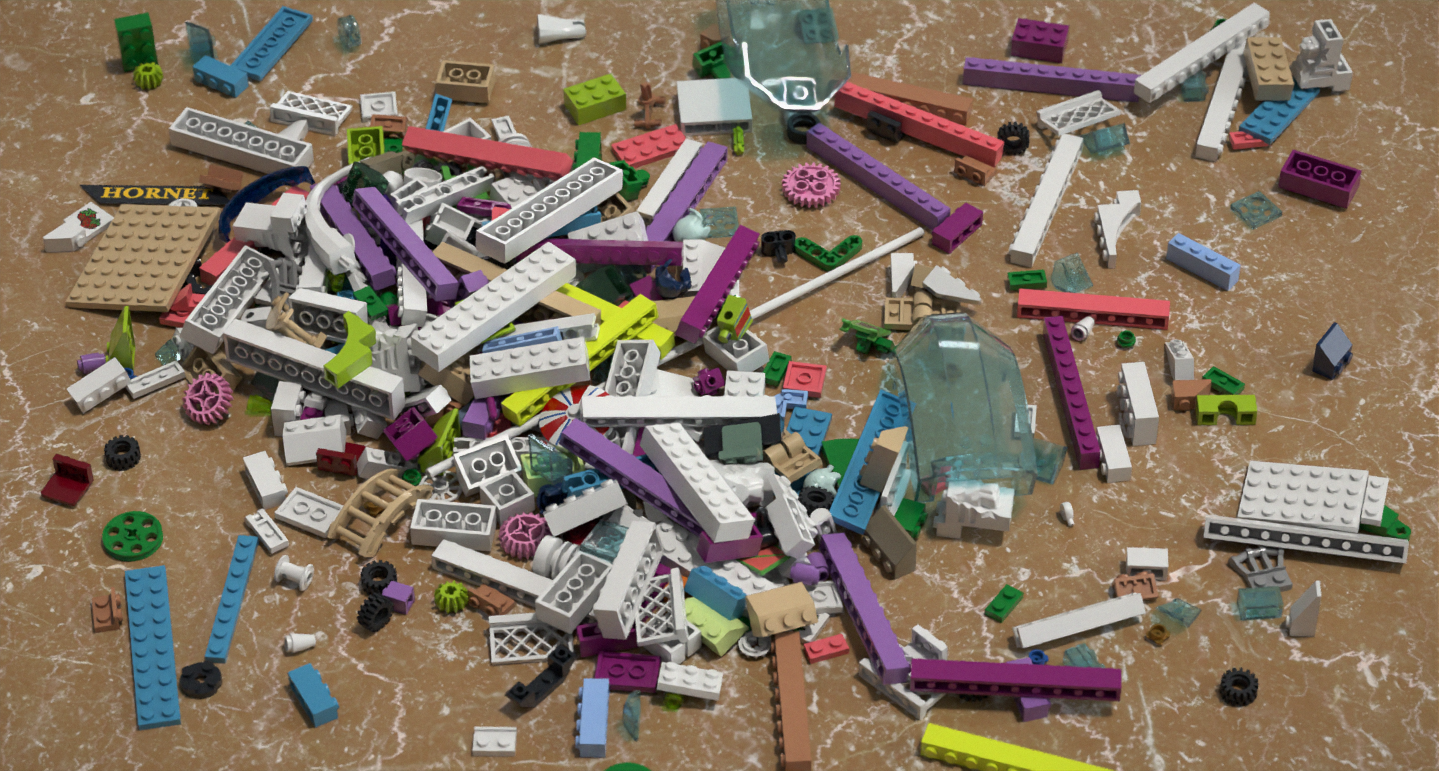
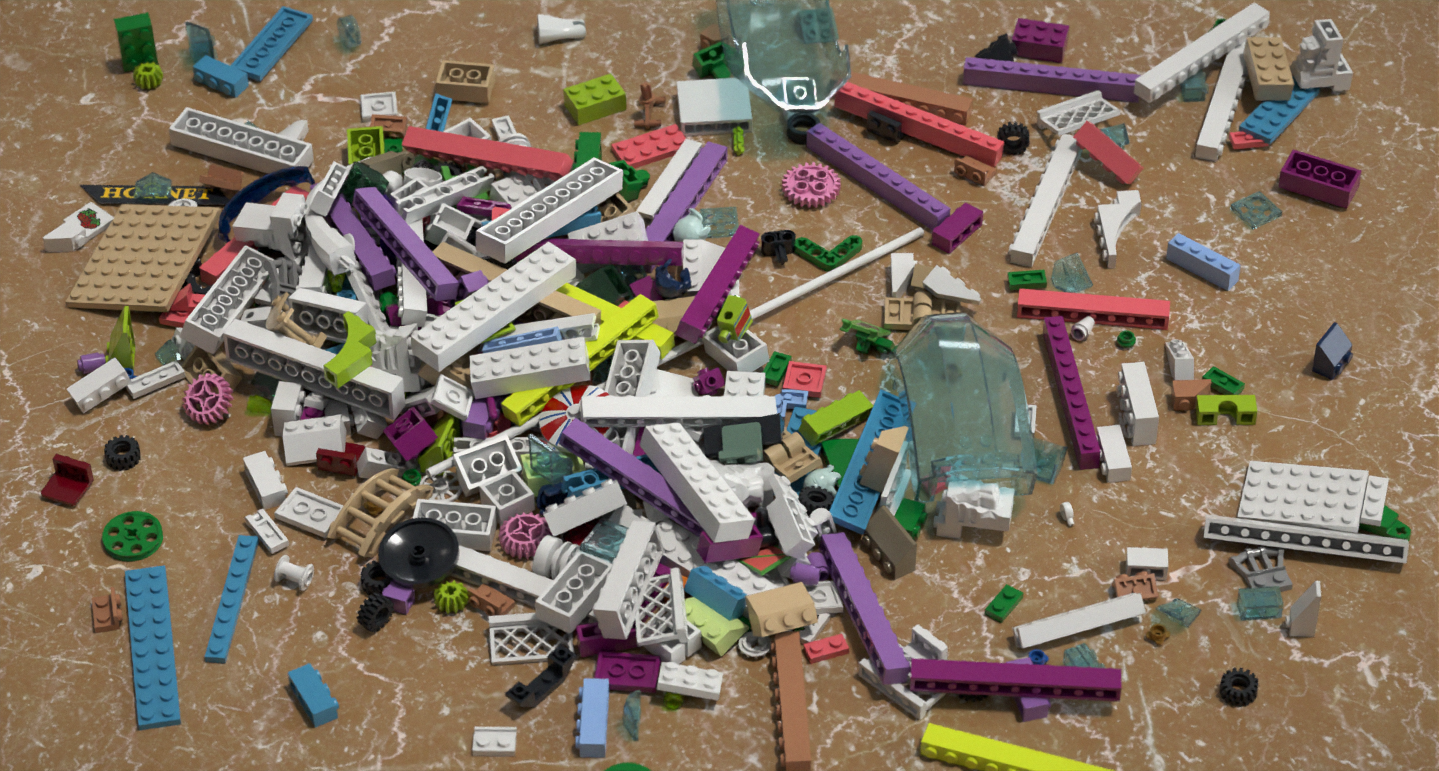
black plate [180,660,222,699] -> none
white fence [270,91,353,136] -> none
white cone [284,633,316,654] -> none
green plate [353,286,388,321] -> none
none -> clear light blue slope [134,172,172,199]
none -> white brick [309,161,350,217]
none -> black dish [378,517,460,589]
none -> white tile [430,374,474,421]
none -> lime brick [798,390,874,446]
none -> black rock [975,33,1018,62]
none -> coral brick [1073,121,1144,184]

